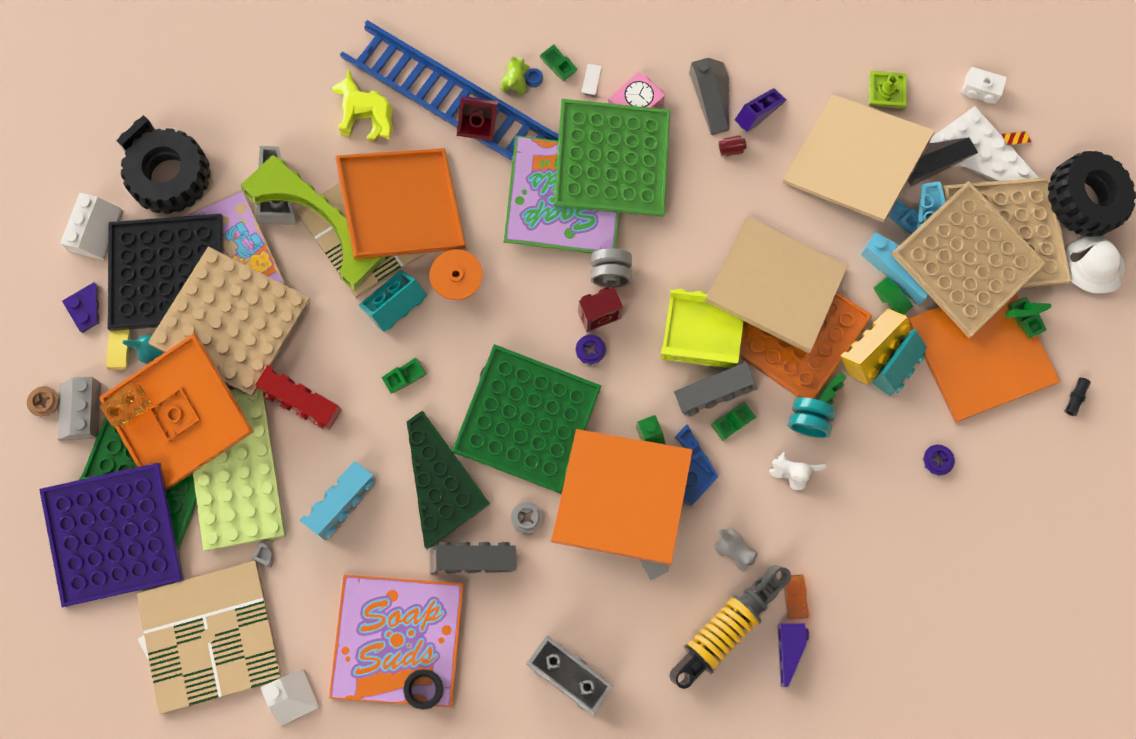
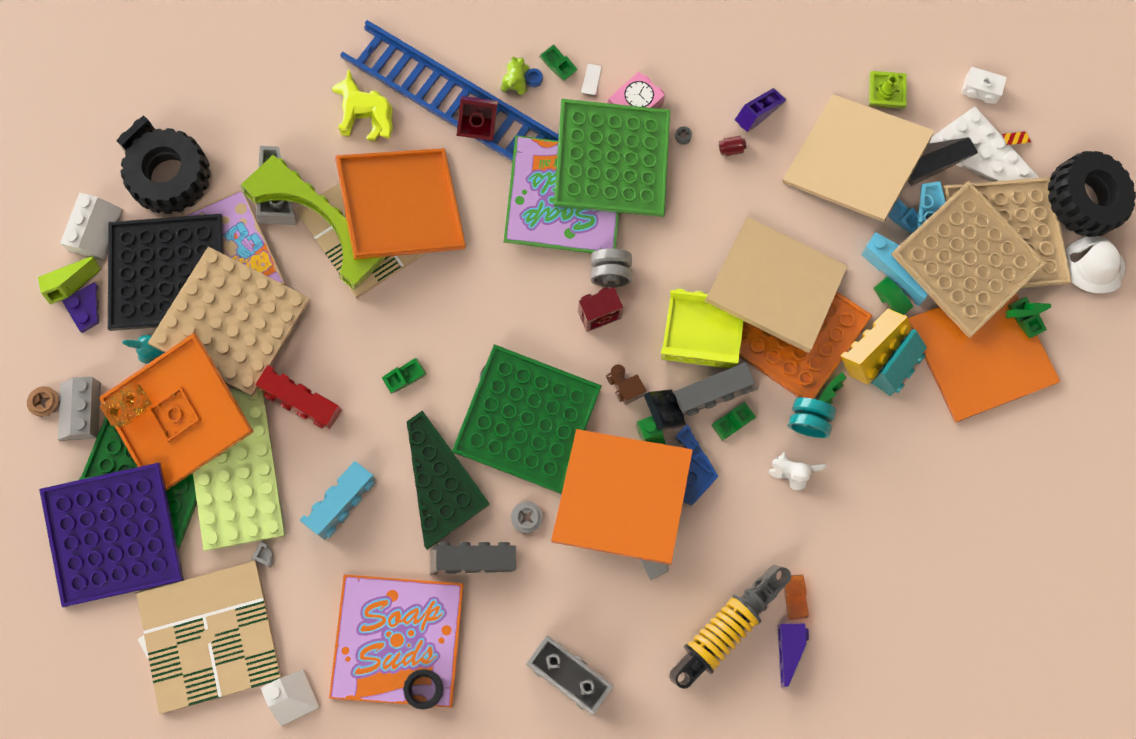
light yellow slope [106,330,132,370] -> none
teal slope [358,270,427,332] -> none
orange piece [429,249,483,300] -> none
dark purple gear [575,335,606,365] -> none
dark grey wedge [689,58,729,135] -> none
light grey animal [715,527,758,571] -> none
dark purple gear [923,445,955,476] -> none
black pin [1064,377,1091,416] -> none
none -> lime slope [38,256,101,304]
none -> reddish brown brick [606,364,647,406]
none -> black plate [644,389,686,431]
none -> dark grey bush [675,126,692,144]

